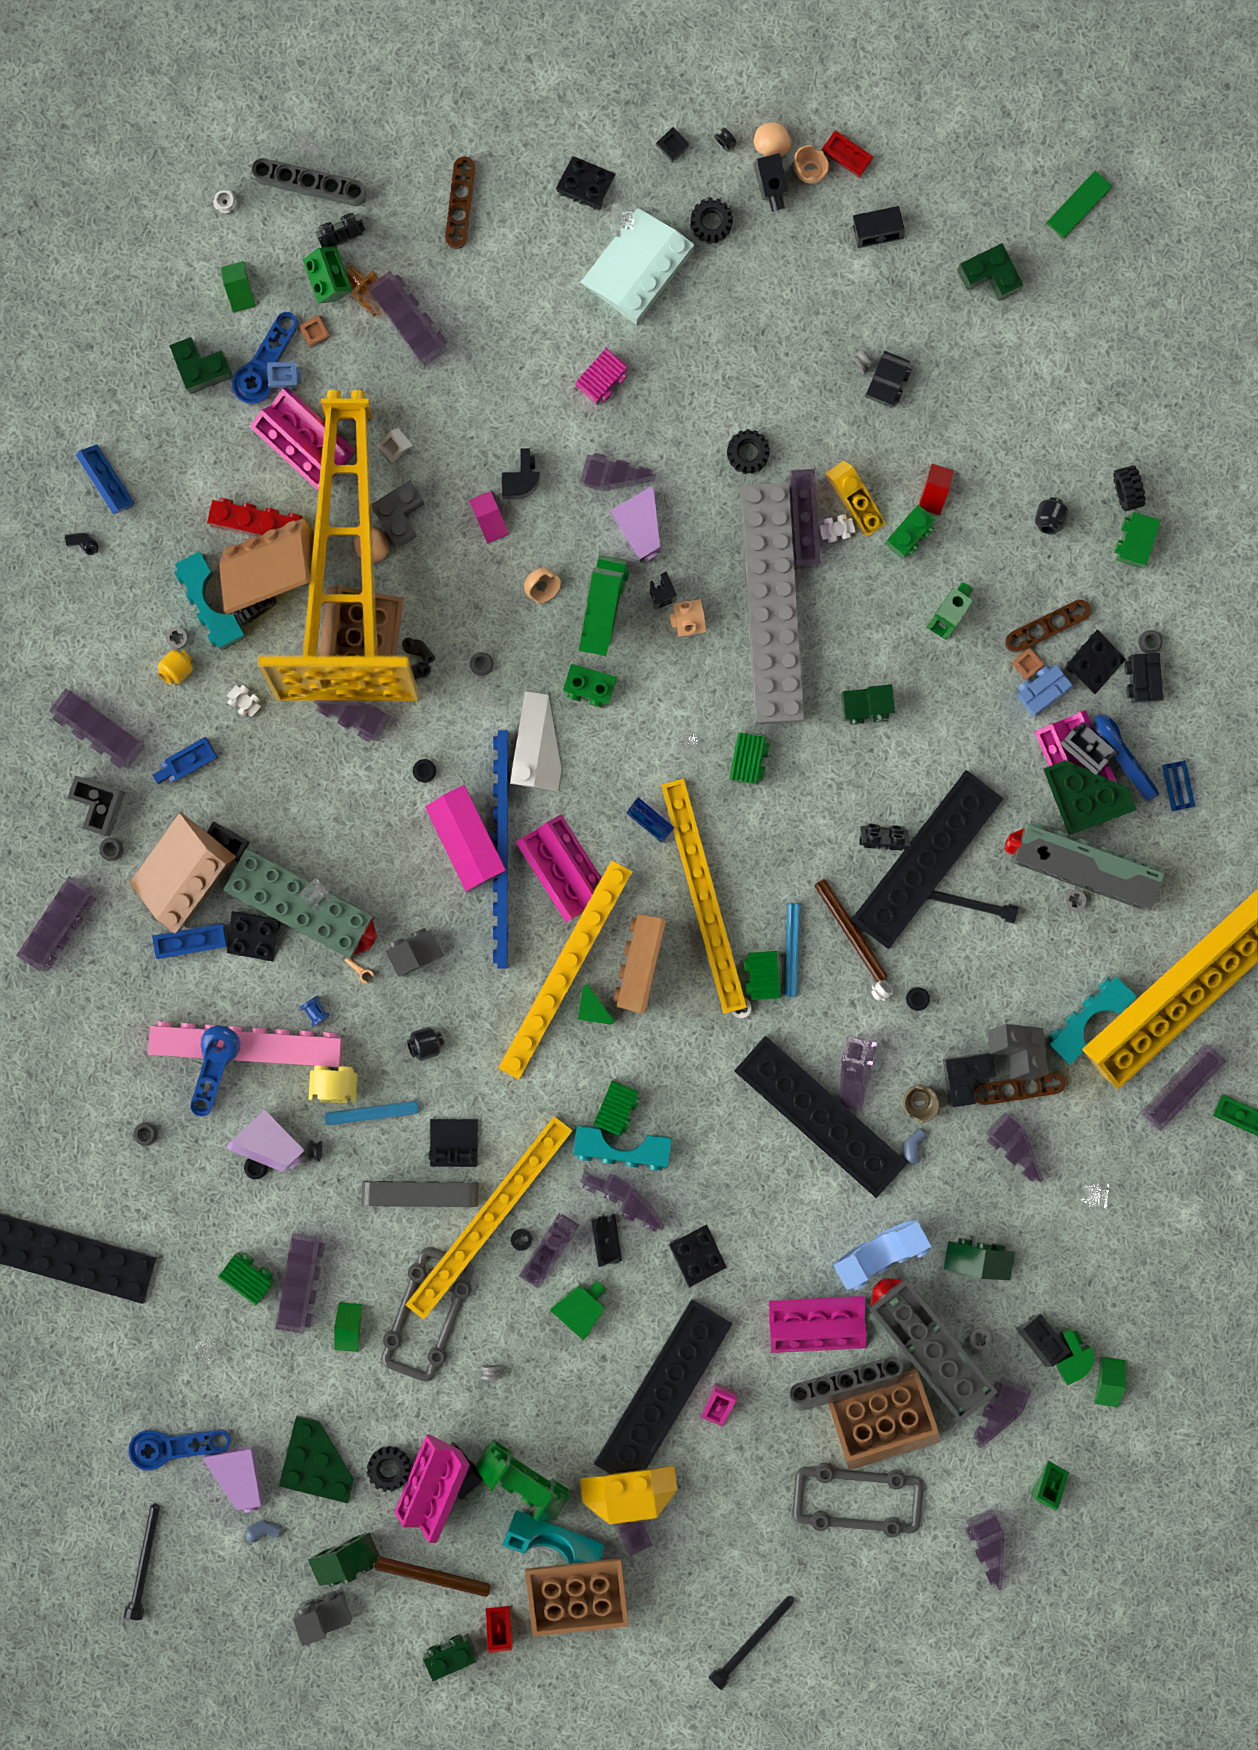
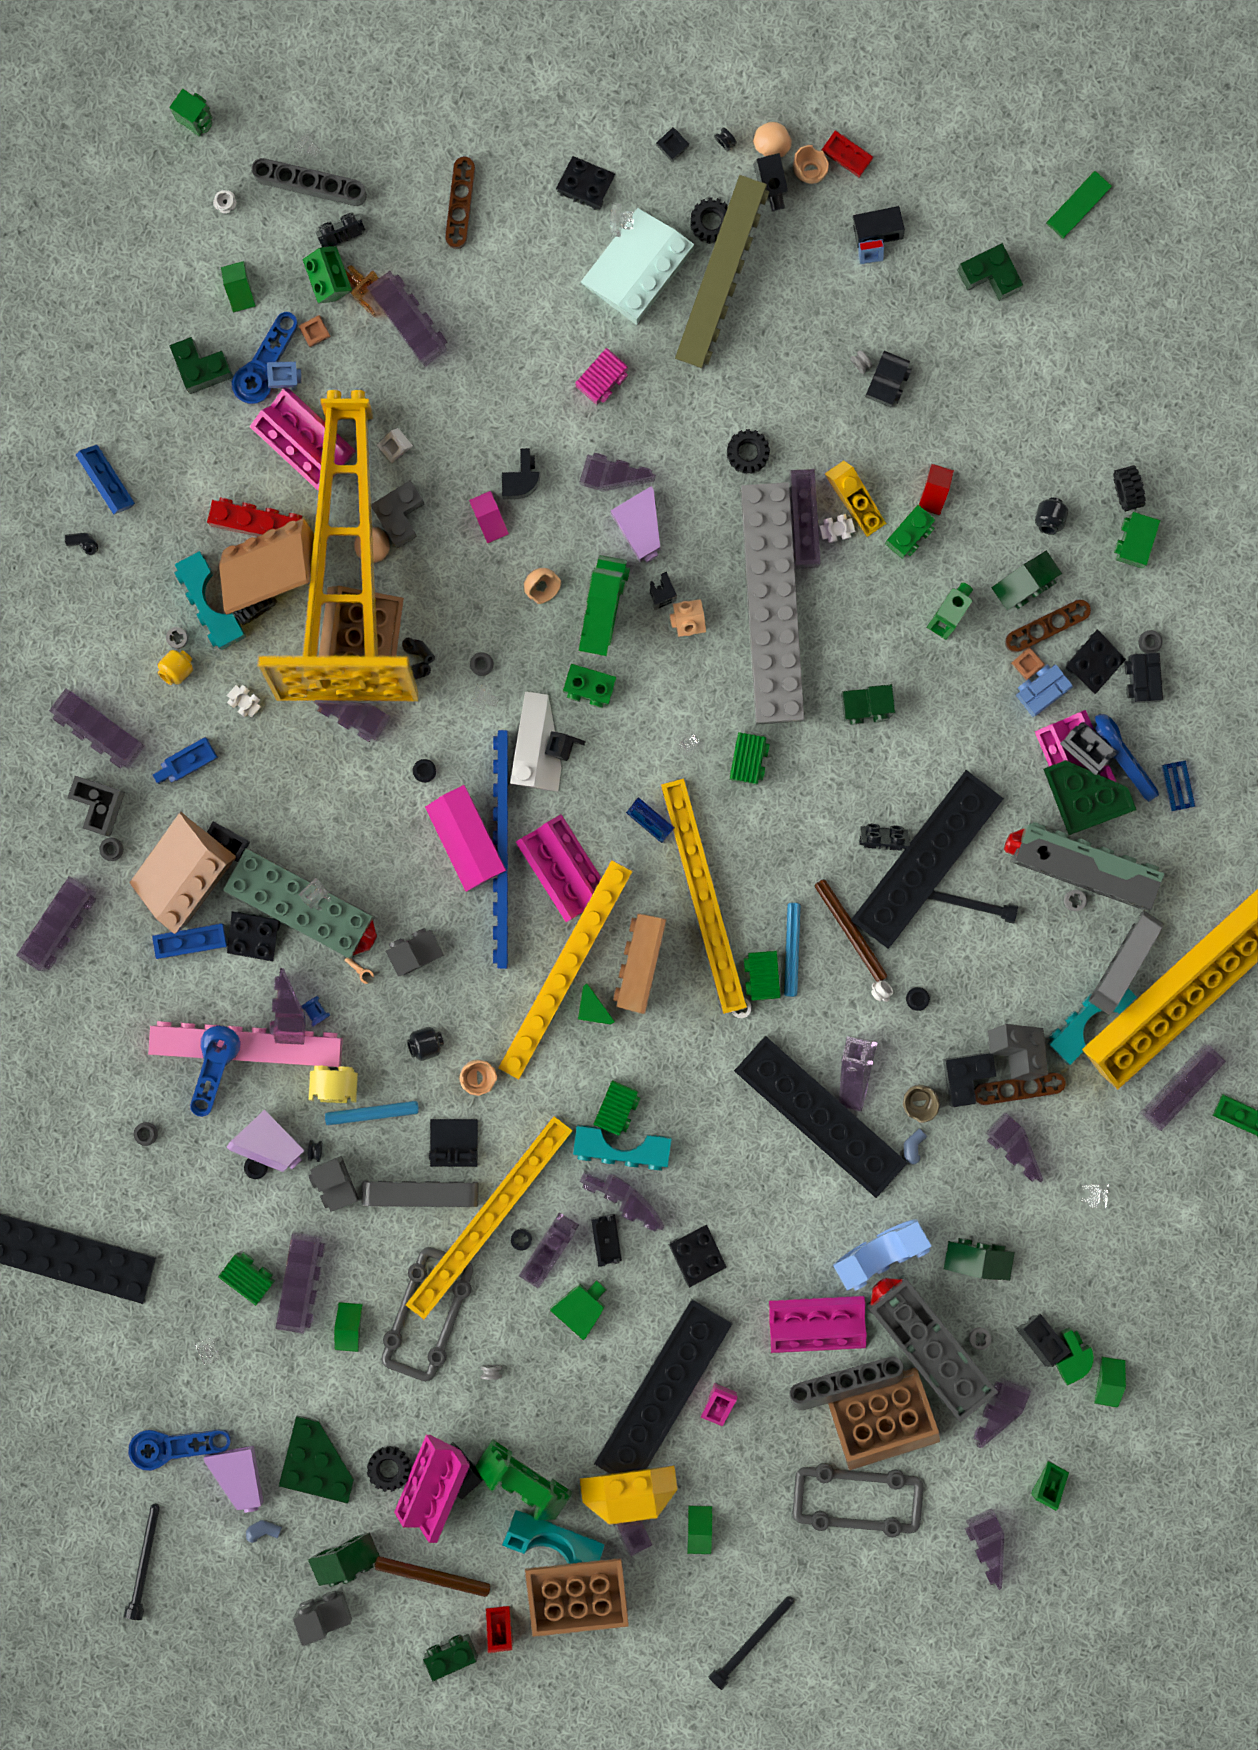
none -> green brick [169,88,213,137]
none -> clear purple slope [270,968,306,1045]
none -> dark grey brick [309,1156,359,1212]
none -> light nougat hair [459,1059,497,1096]
none -> black panel [545,731,586,761]
none -> olive brick [675,174,770,368]
none -> green slope [687,1505,712,1554]
none -> medium blue plate [858,239,884,264]
none -> dark green brick [991,550,1062,611]
none -> beam [1089,910,1164,1015]

